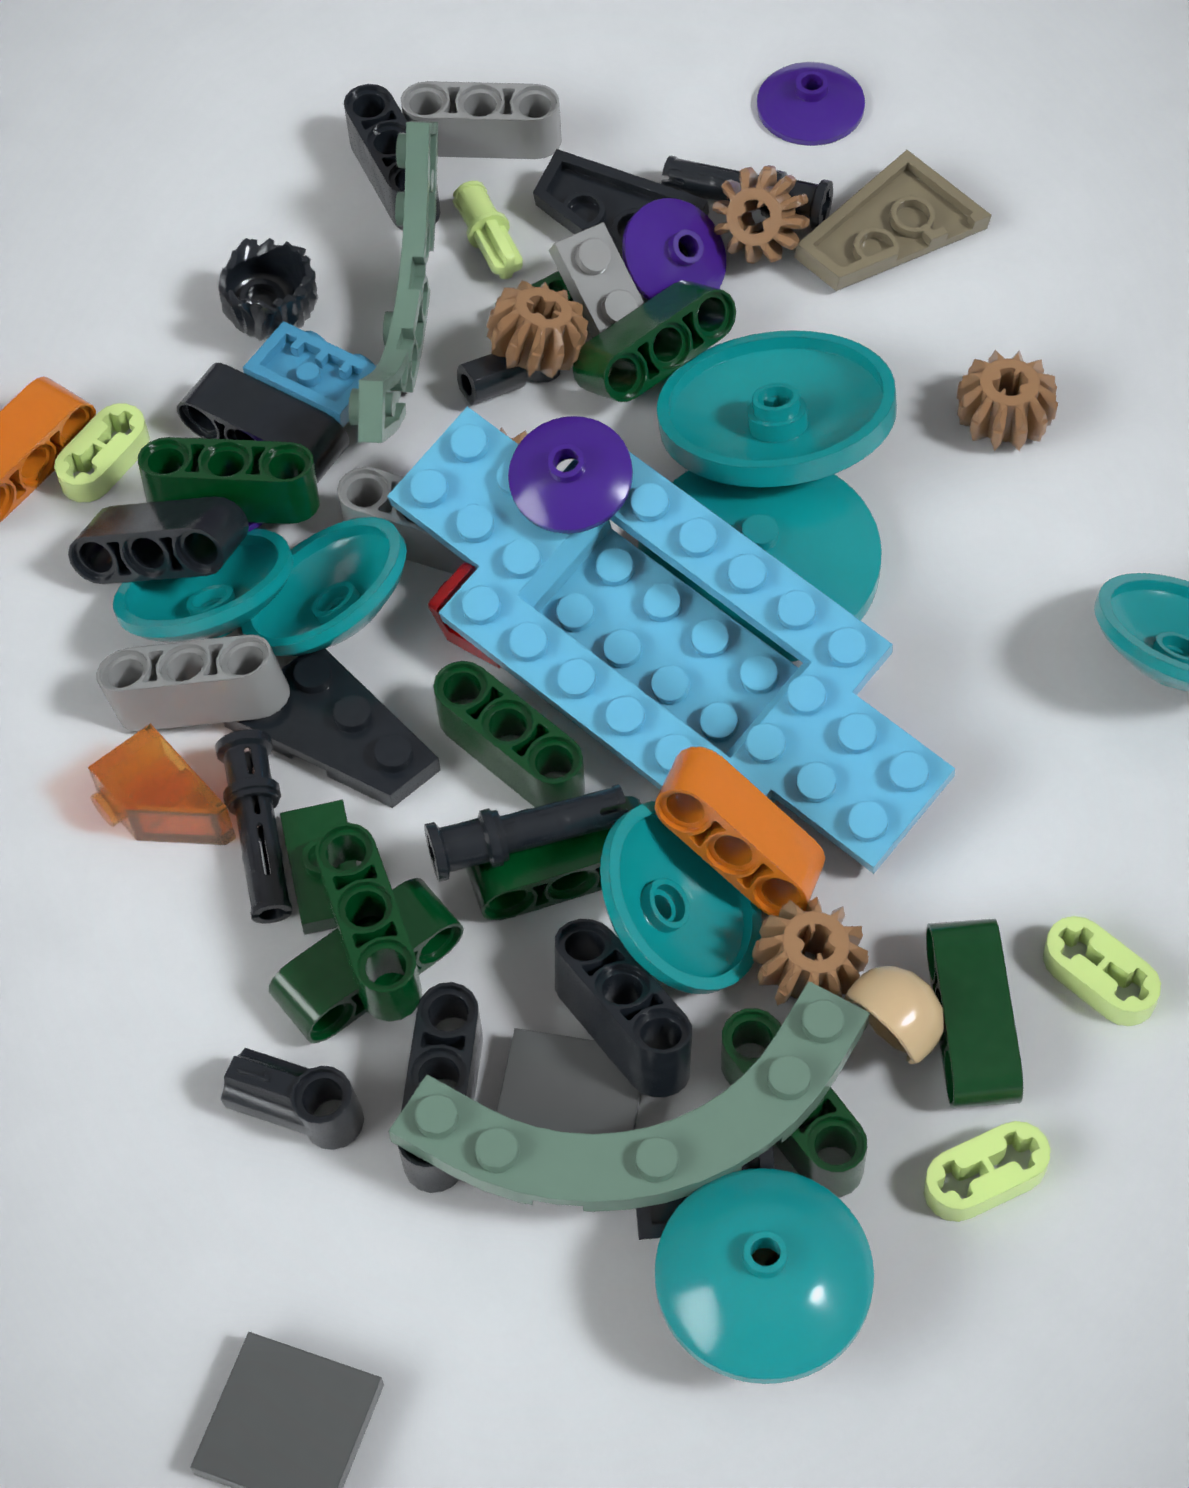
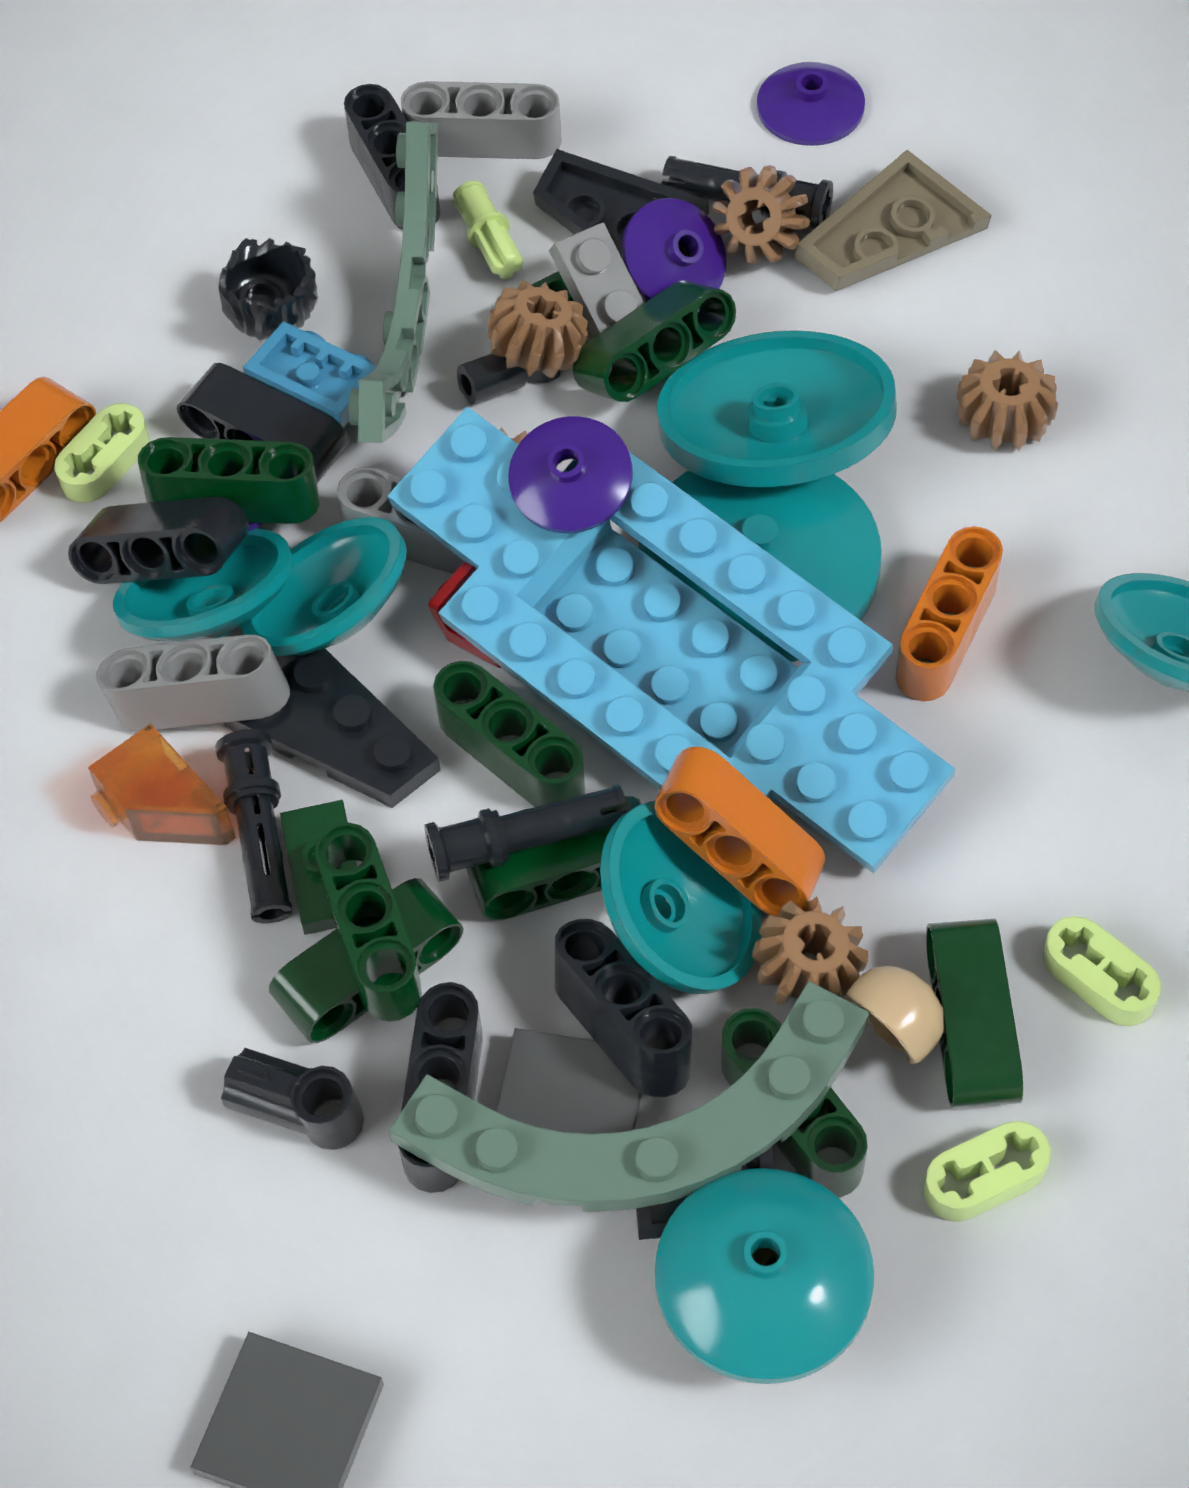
none -> orange beam [895,526,1003,702]

